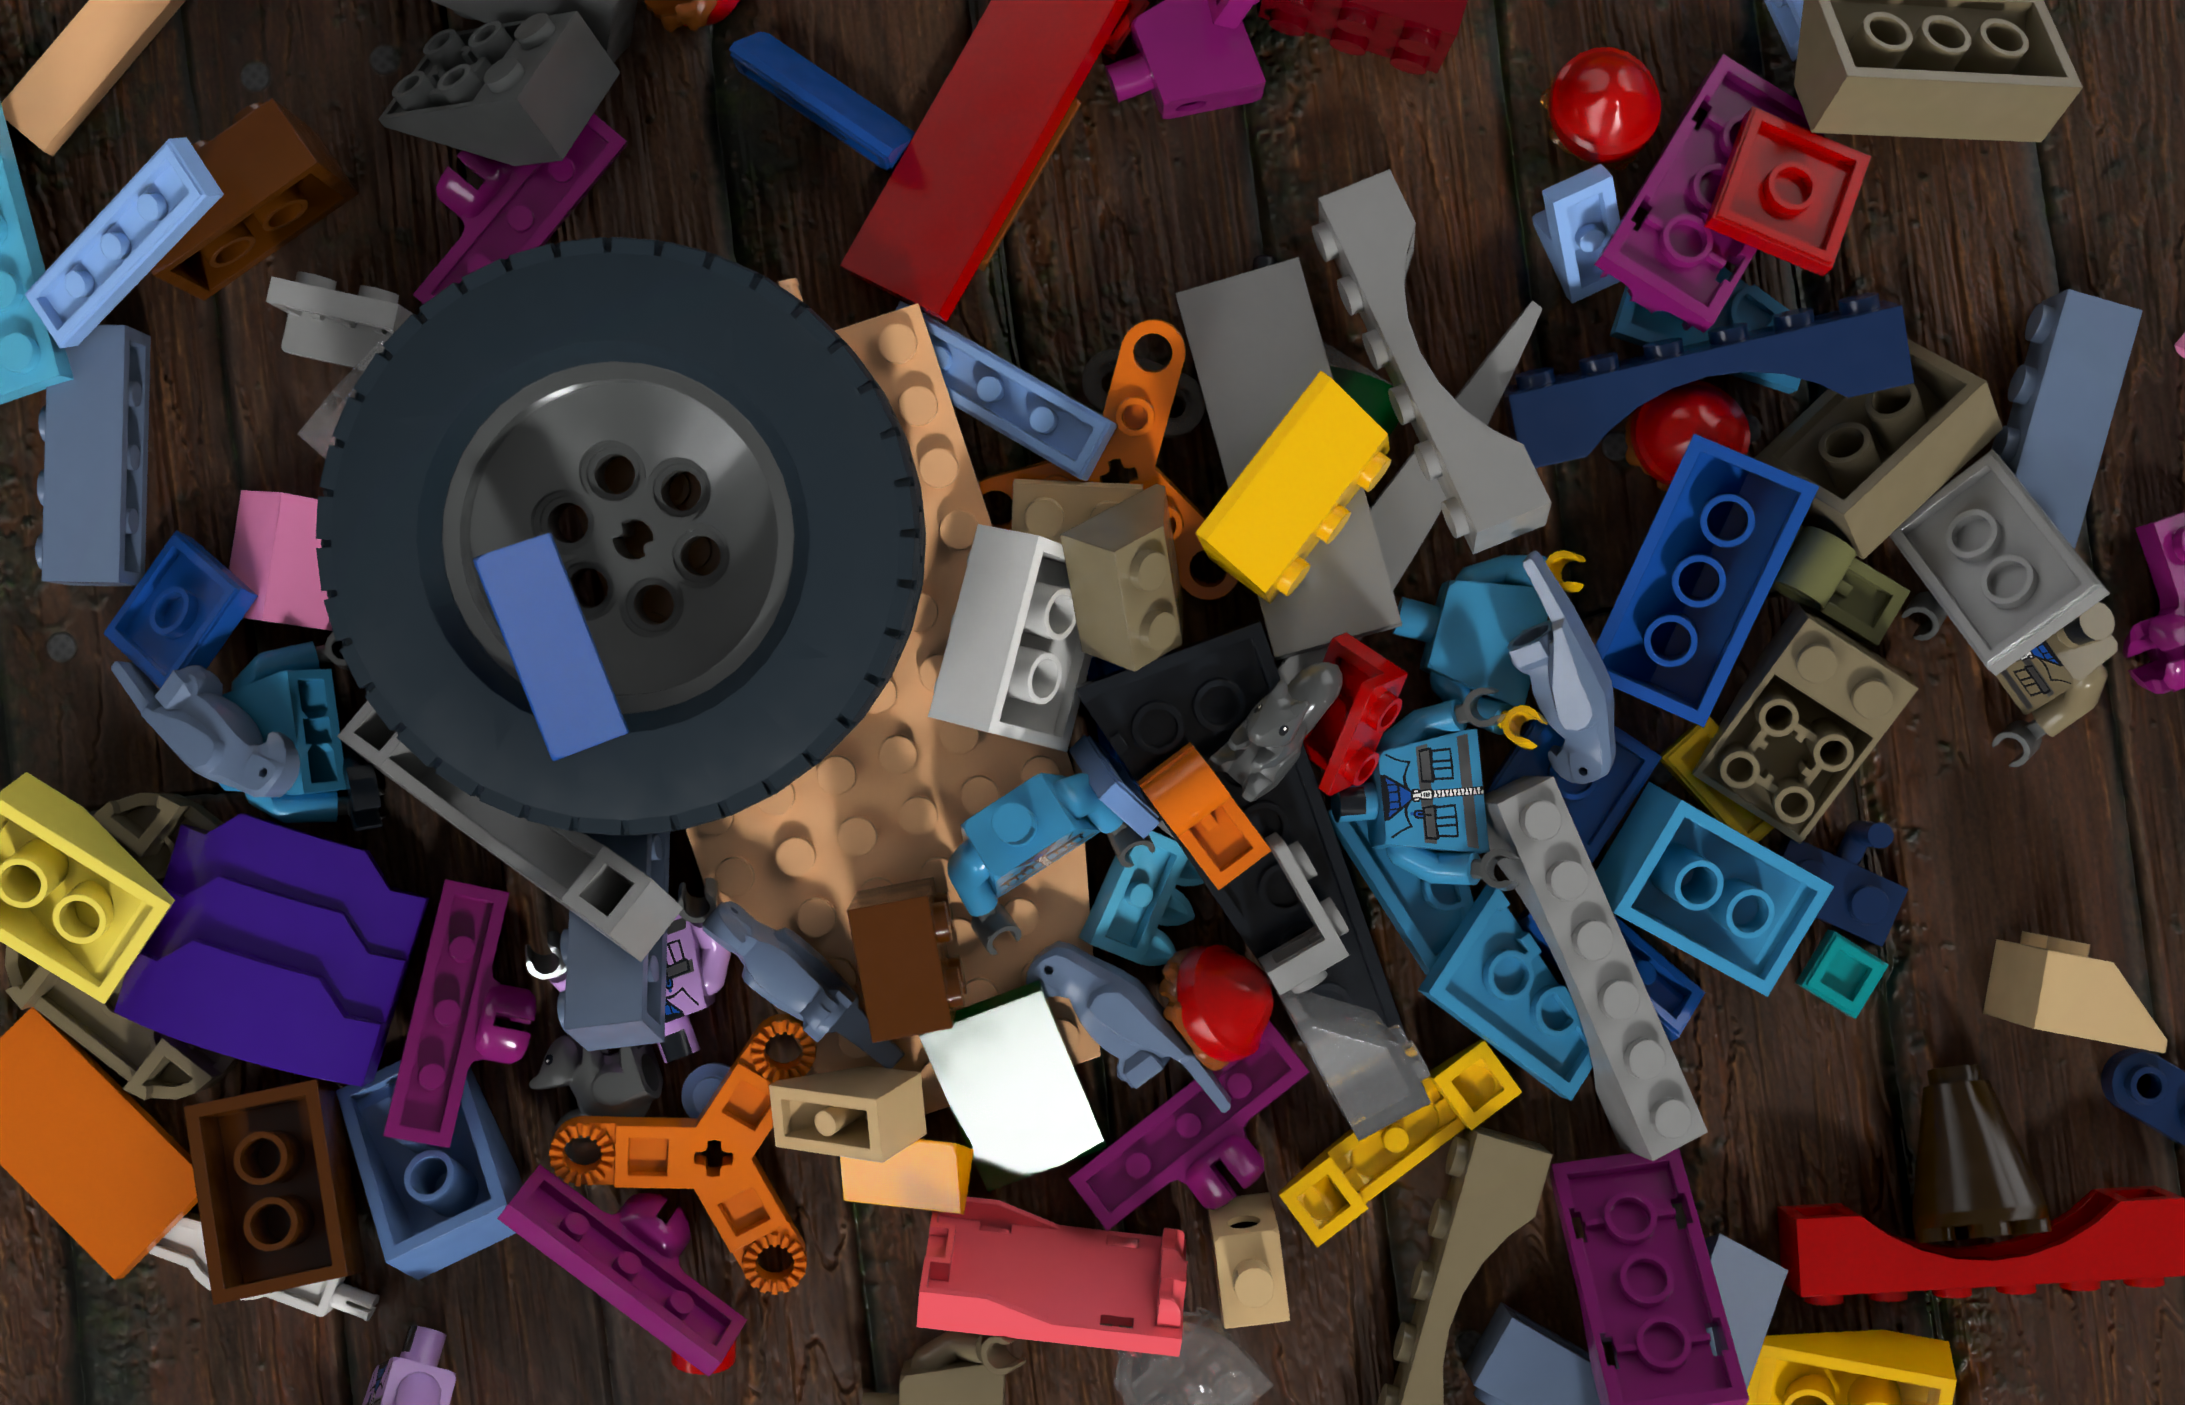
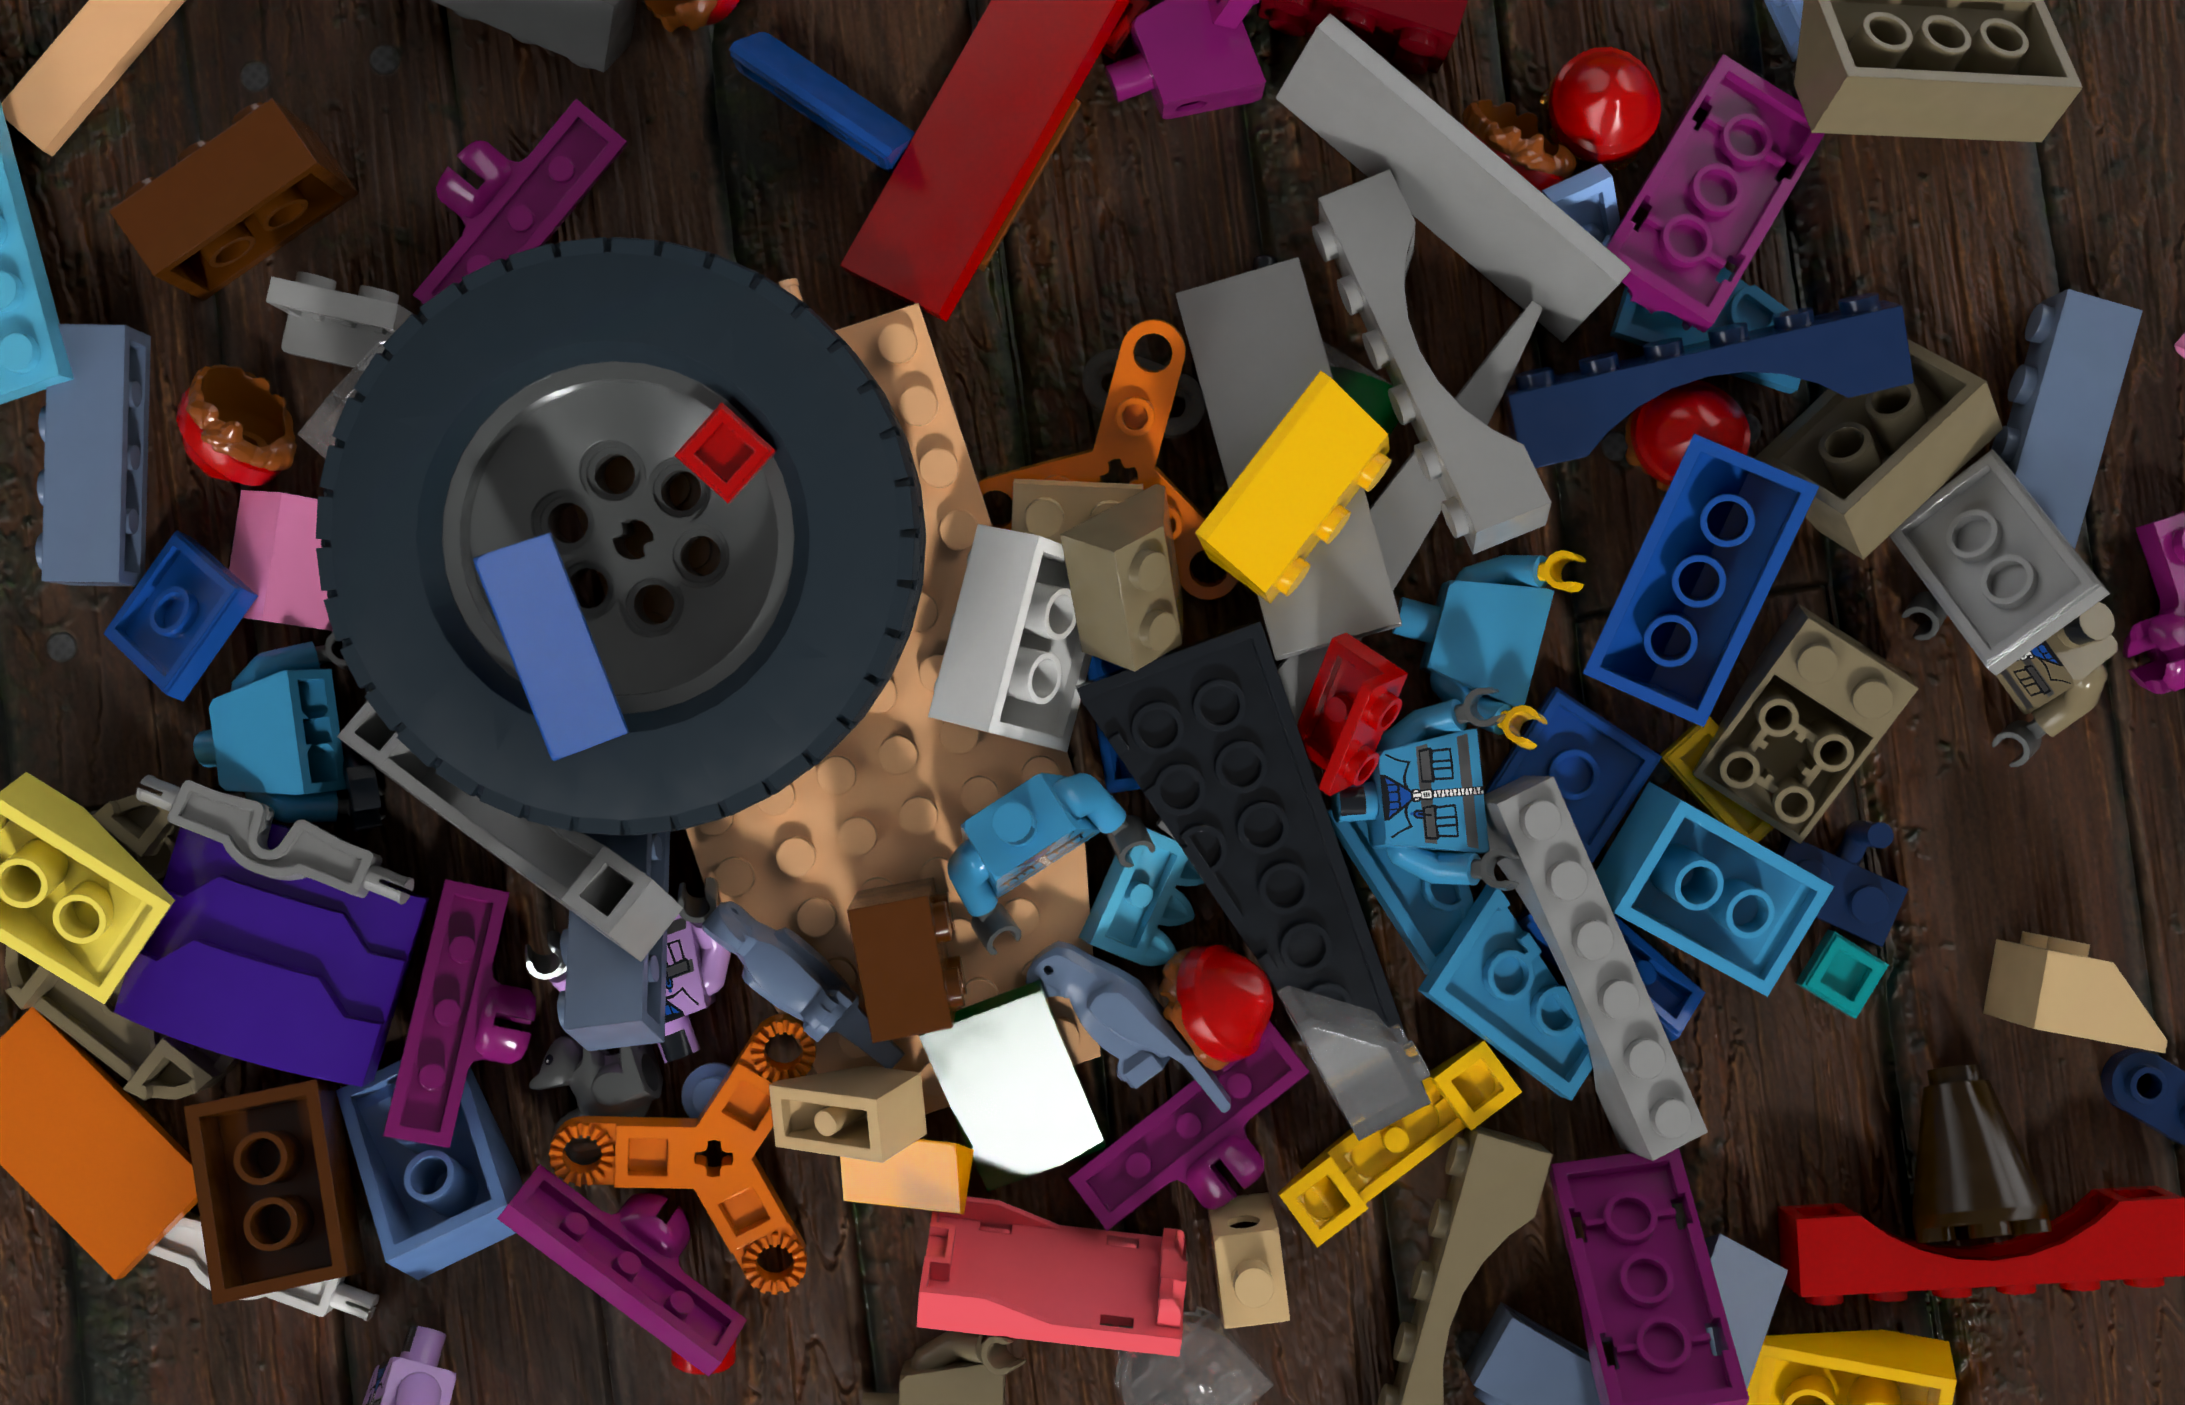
light blue tile [25,137,224,349] -> none
sand blue animal [111,661,300,797] -> none
dark grey slope [378,11,620,166] -> none
light blue tile [896,301,1117,481] -> none
medium blue tile [1069,735,1160,839] -> none
orange plate [1137,742,1272,891] -> none
dark grey animal [1207,662,1343,802] -> none
light grey bracket [1258,832,1350,996] -> none
sand blue animal [1507,551,1616,784] -> none
red tile [1704,106,1871,277] -> none
olive plate [1771,525,1911,647] -> none
none -> light grey piece [136,775,414,905]
none -> dark orange hair [176,365,297,486]
none -> red tile [674,402,776,504]
none -> light grey tile [1276,14,1631,343]
none -> dark orange hair [1462,99,1577,193]

